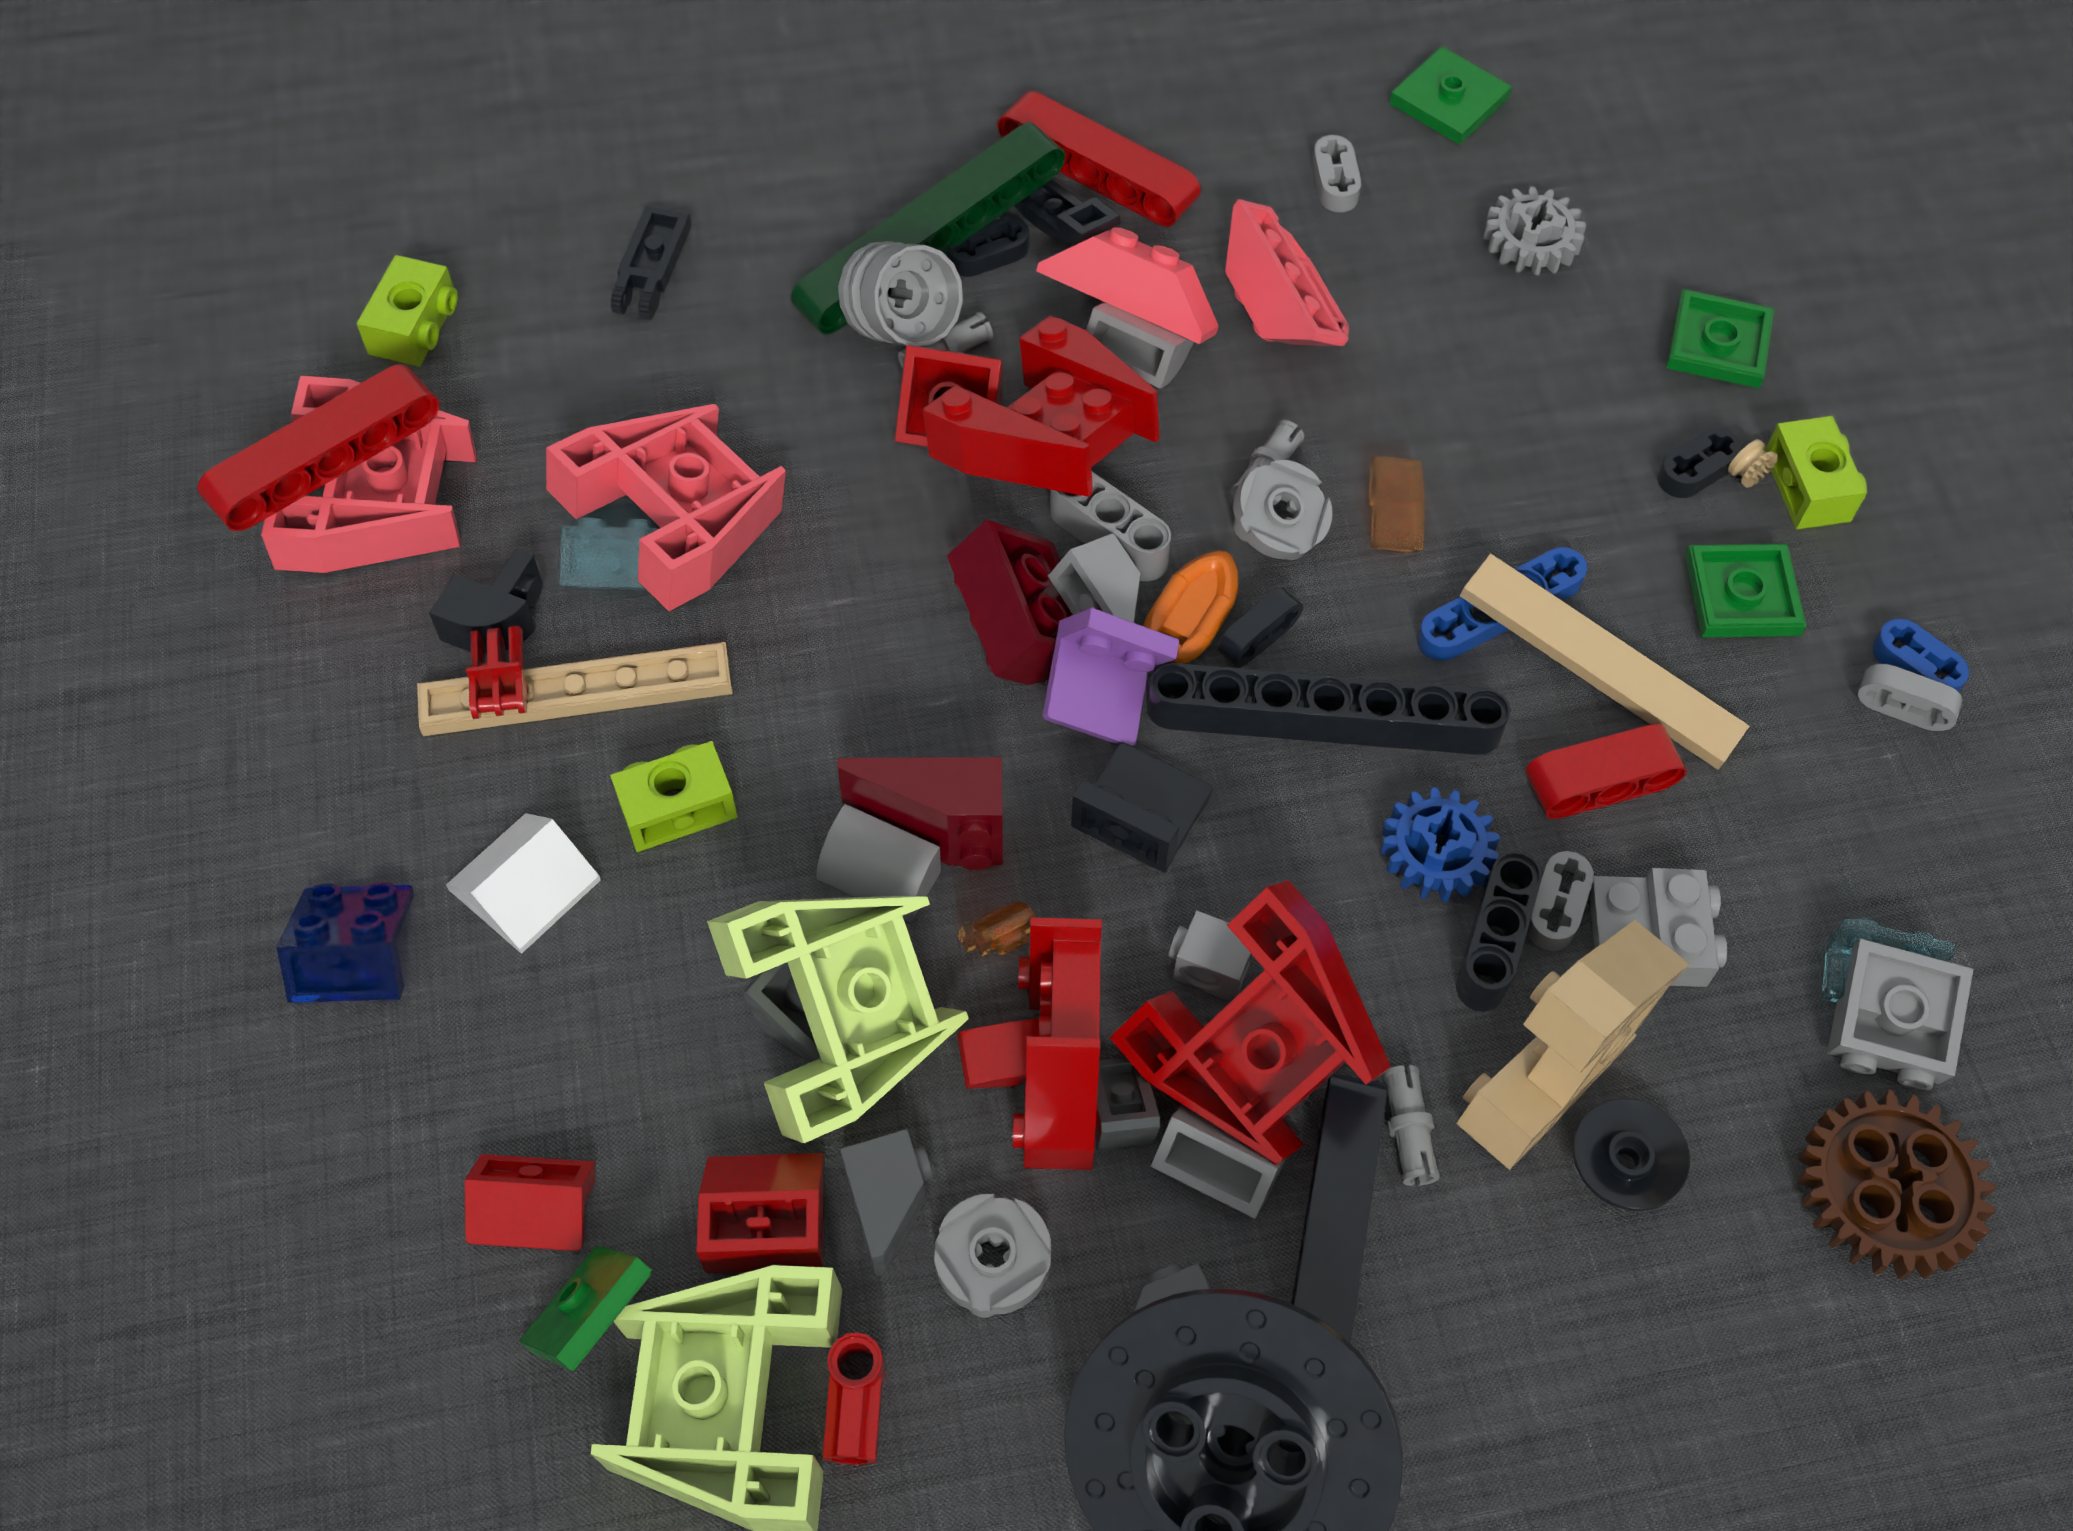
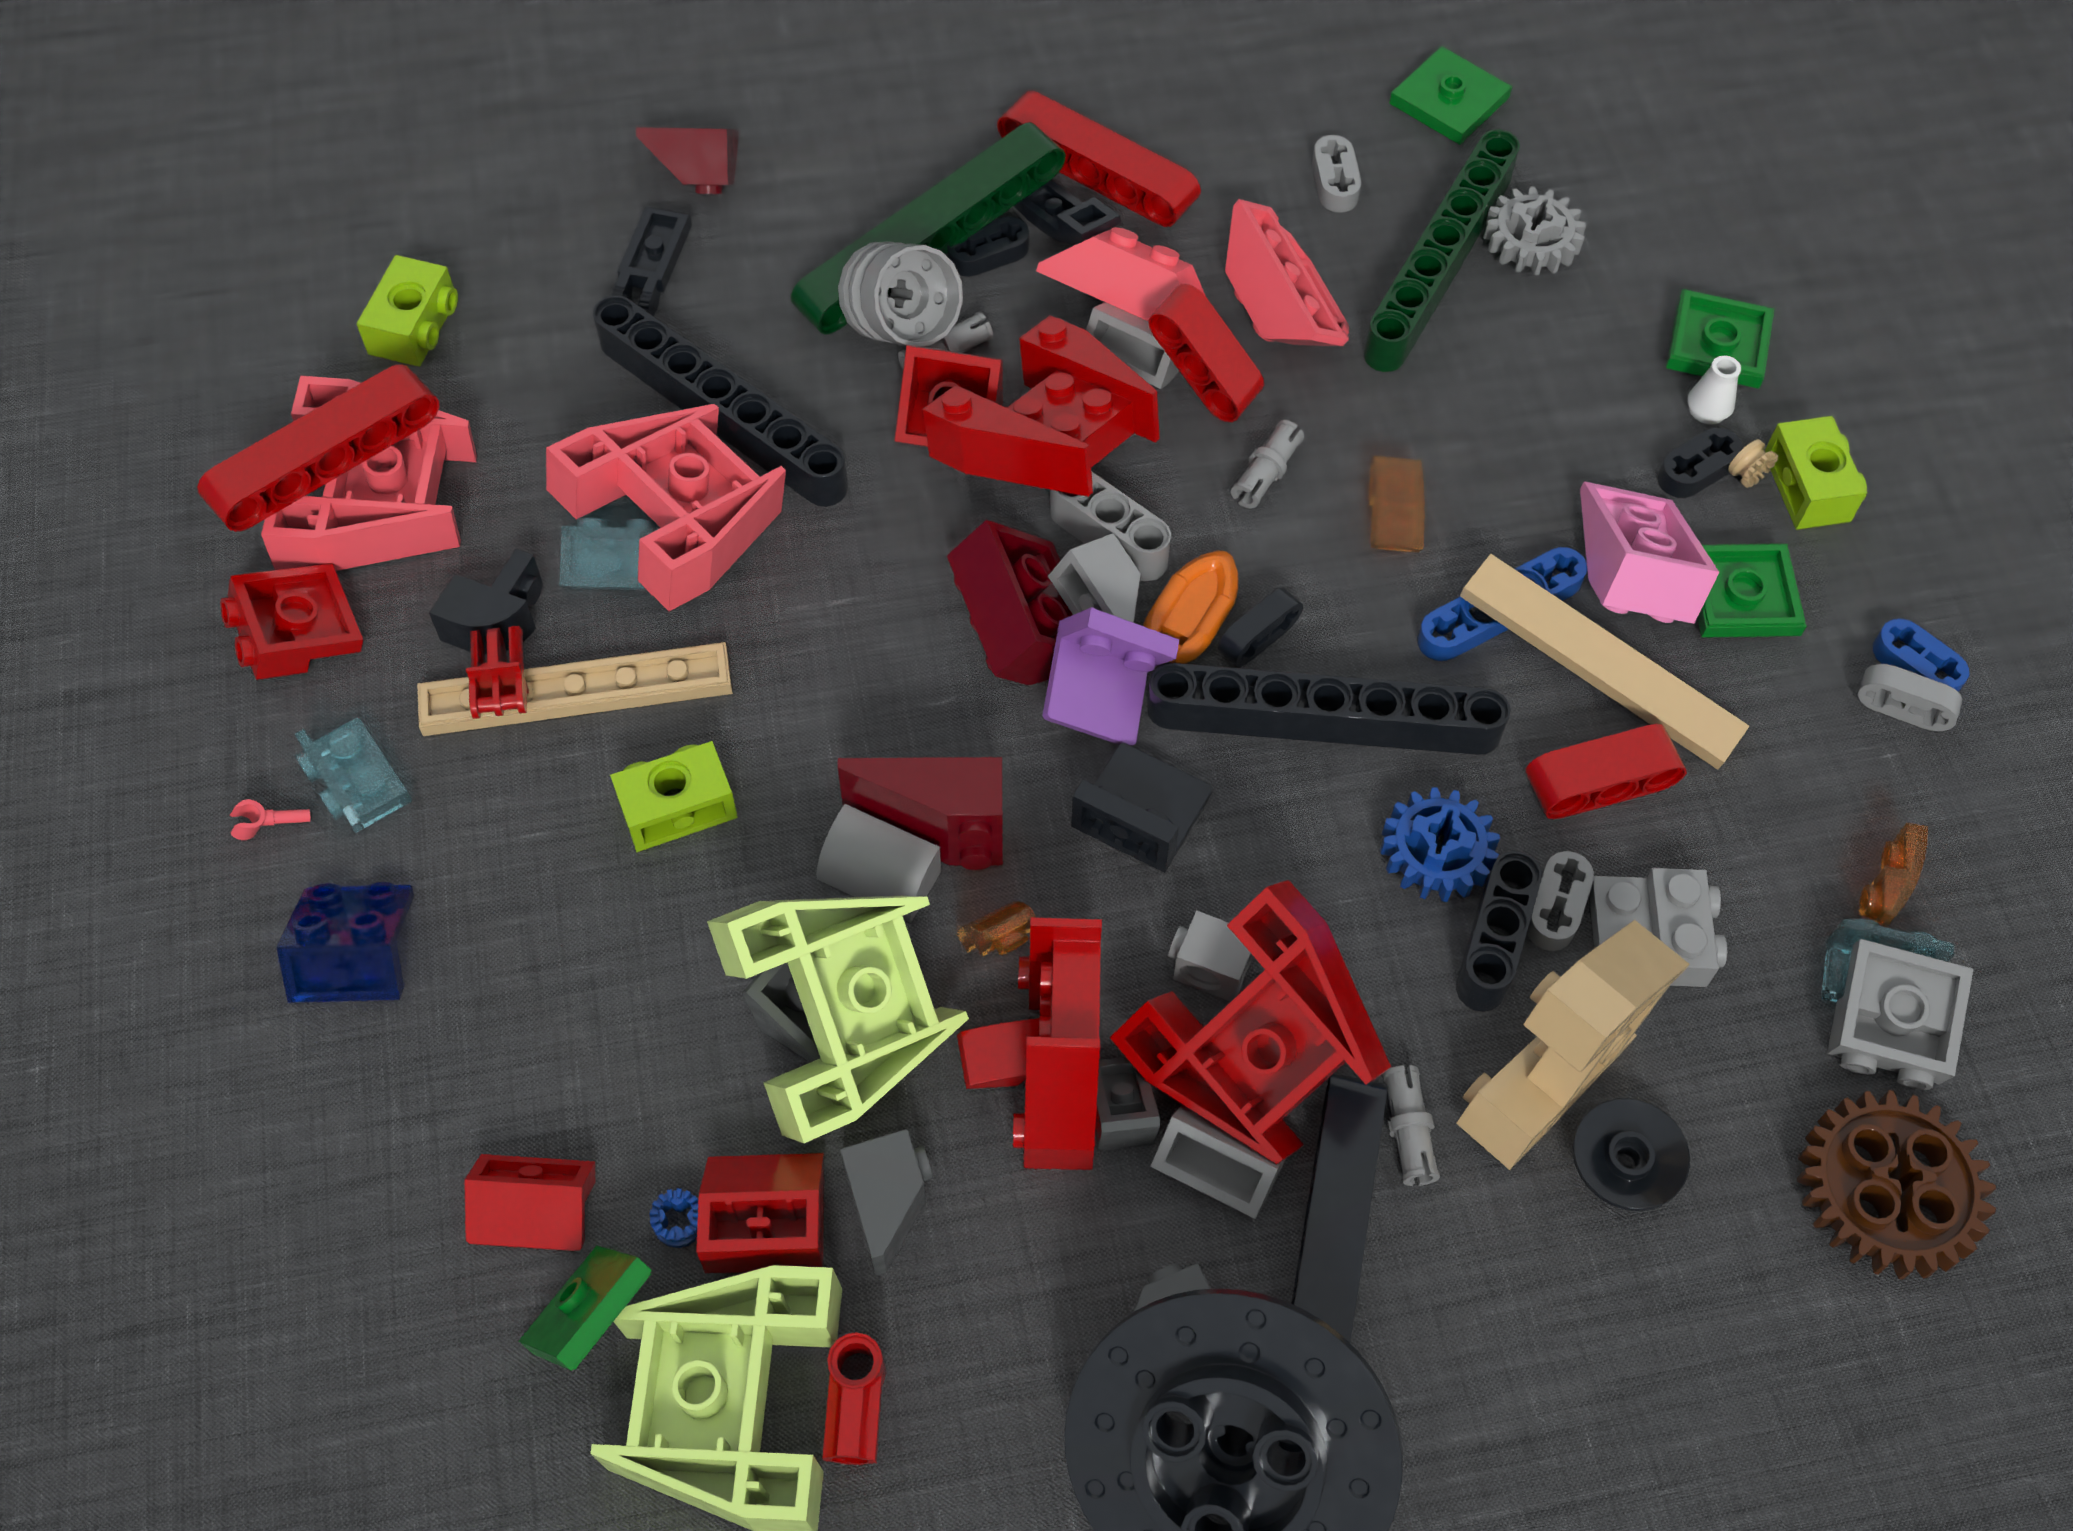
white slope [446,813,601,954] -> none
light grey plate [934,1194,1051,1318] -> none
light grey plate [1233,459,1333,561] -> none
none -> red plate [220,563,363,680]
none -> coral hand [230,799,310,840]
none -> clear light blue bracket [294,717,412,833]
none -> black beam [593,295,848,507]
none -> dark red slope [636,127,739,194]
none -> blue bush [649,1188,698,1248]
none -> red beam [1148,284,1265,422]
none -> dark green beam [1364,129,1520,372]
none -> bright pink slope [1580,481,1719,624]
none -> white cone [1688,356,1741,424]
none -> clear orange slope [1859,822,1928,939]

